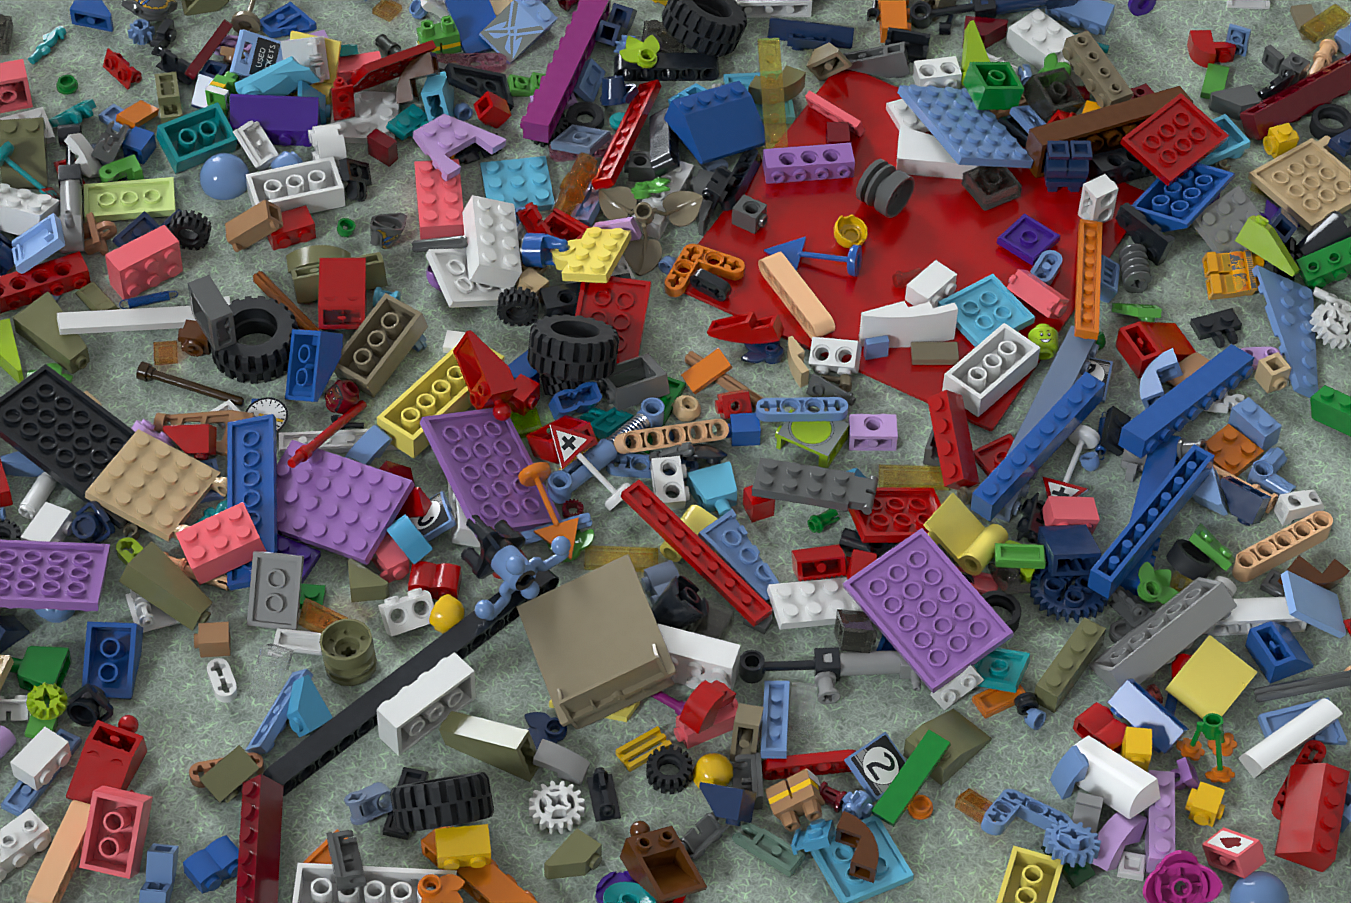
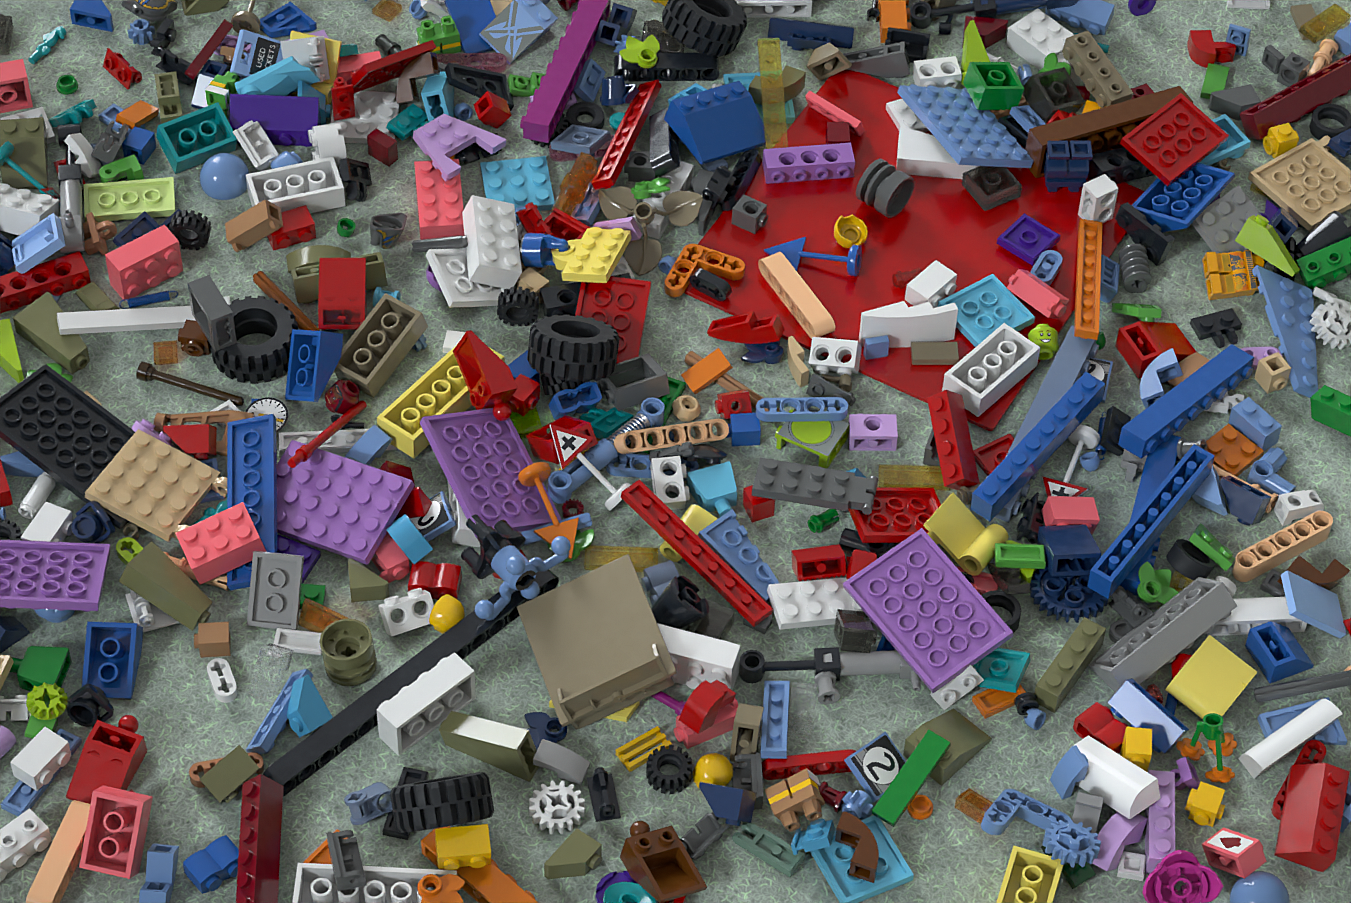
black dish [1257,69,1296,100] -> none

